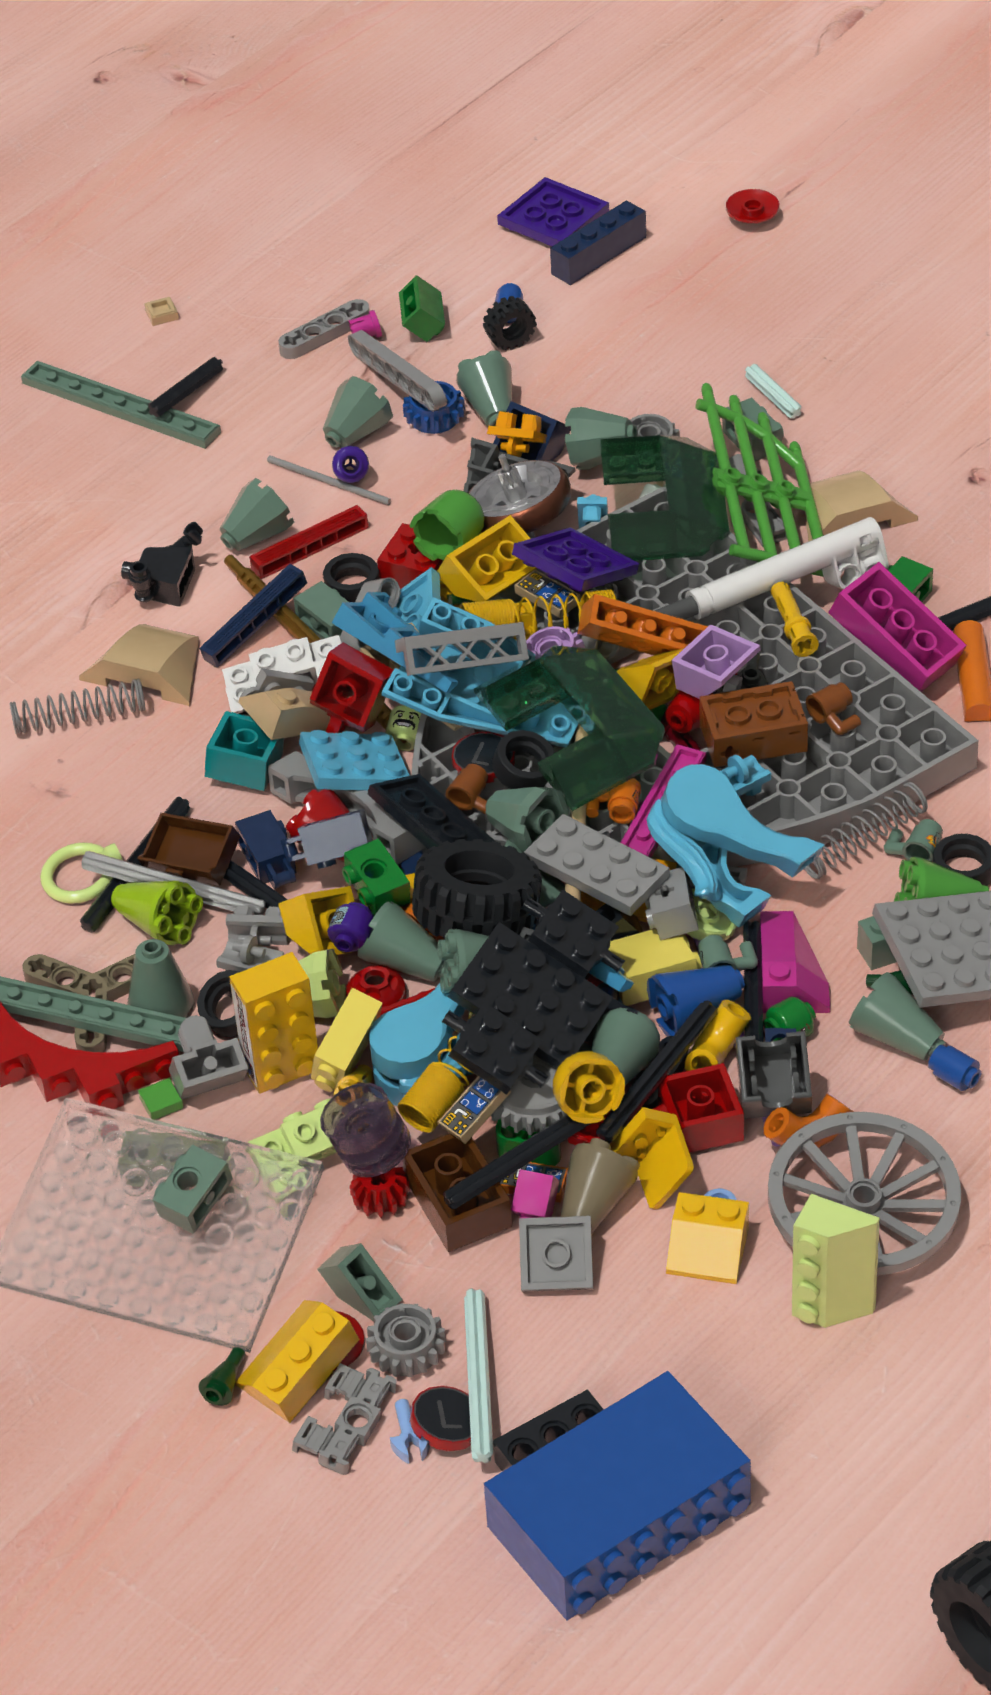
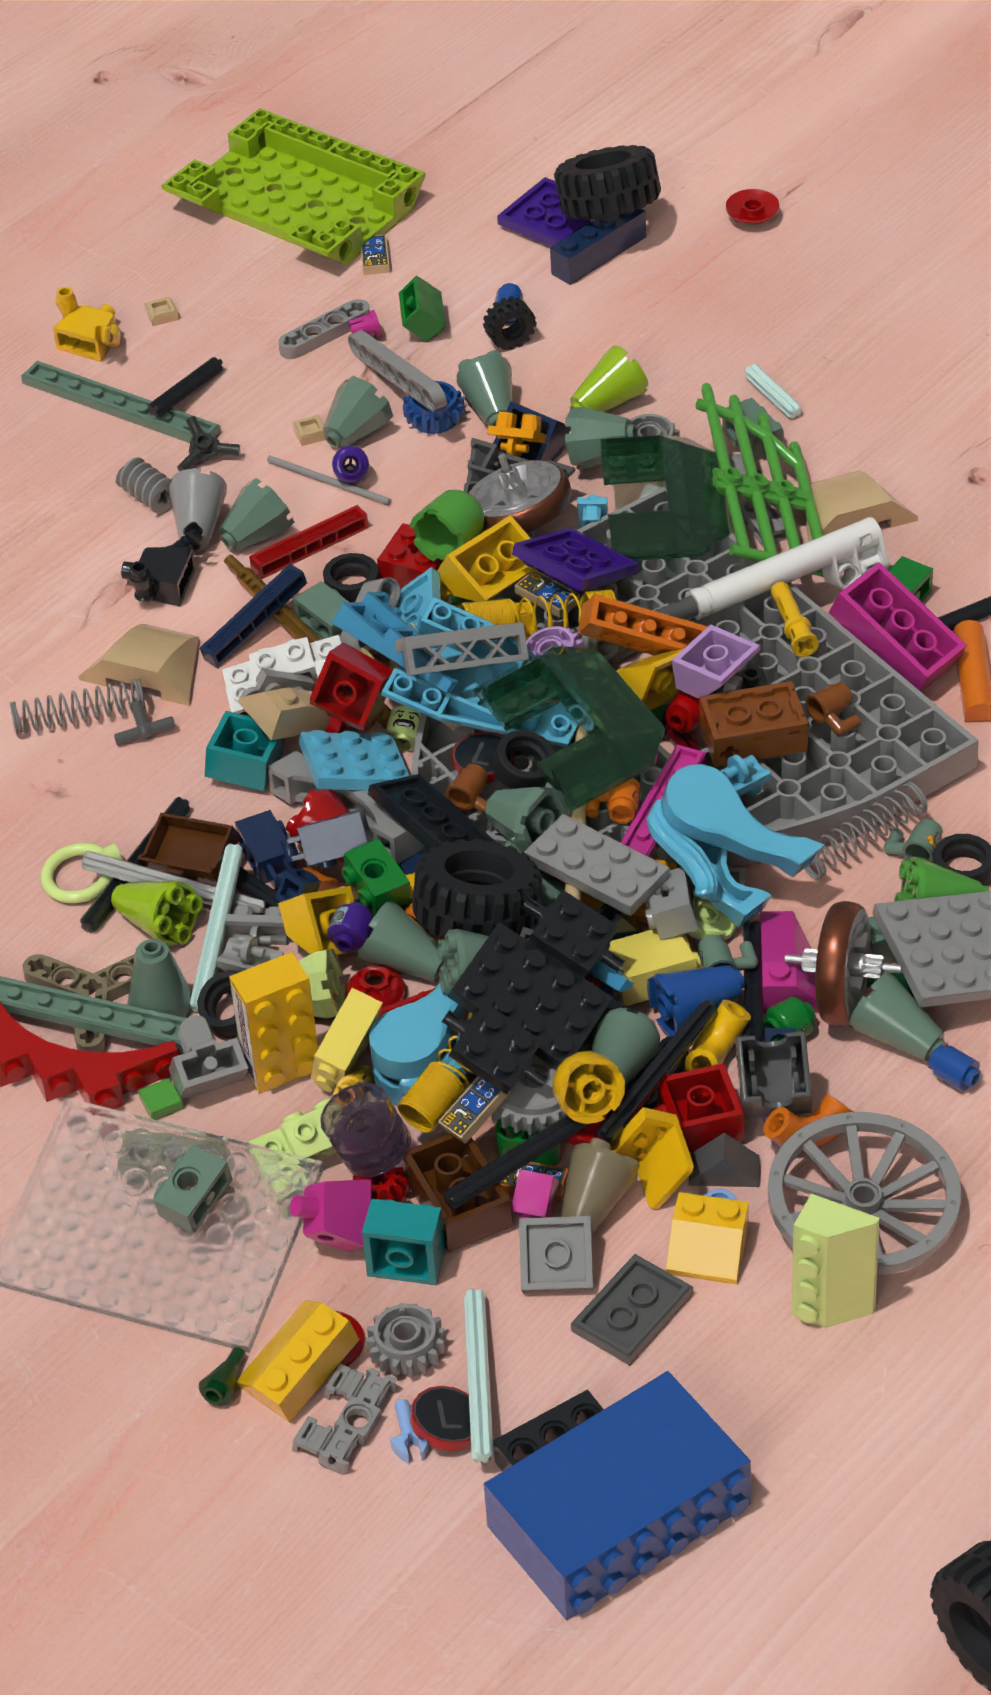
sand green slope [317,1243,403,1321] -> none
none -> yellow torso [53,287,120,362]
none -> dark grey piece [114,701,176,746]
none -> light grey piece [115,457,172,514]
none -> lime slope [161,108,425,266]
none -> light grey cone [169,468,227,552]
none -> pearl dark grey piece [177,416,240,471]
none -> light aqua axle [190,844,243,1012]
none -> dark blue leg [275,867,339,902]
none -> dark pink torso [290,1180,371,1252]
none -> tan tile [292,415,326,446]
none -> tile [360,234,390,275]
none -> teal brick [362,1199,445,1286]
none -> black tyre [554,145,661,220]
none -> lime cone [570,346,648,412]
none -> dark grey tile [571,1254,693,1365]
none -> dark grey slope [689,1133,759,1187]
none -> wheel [785,901,902,1026]

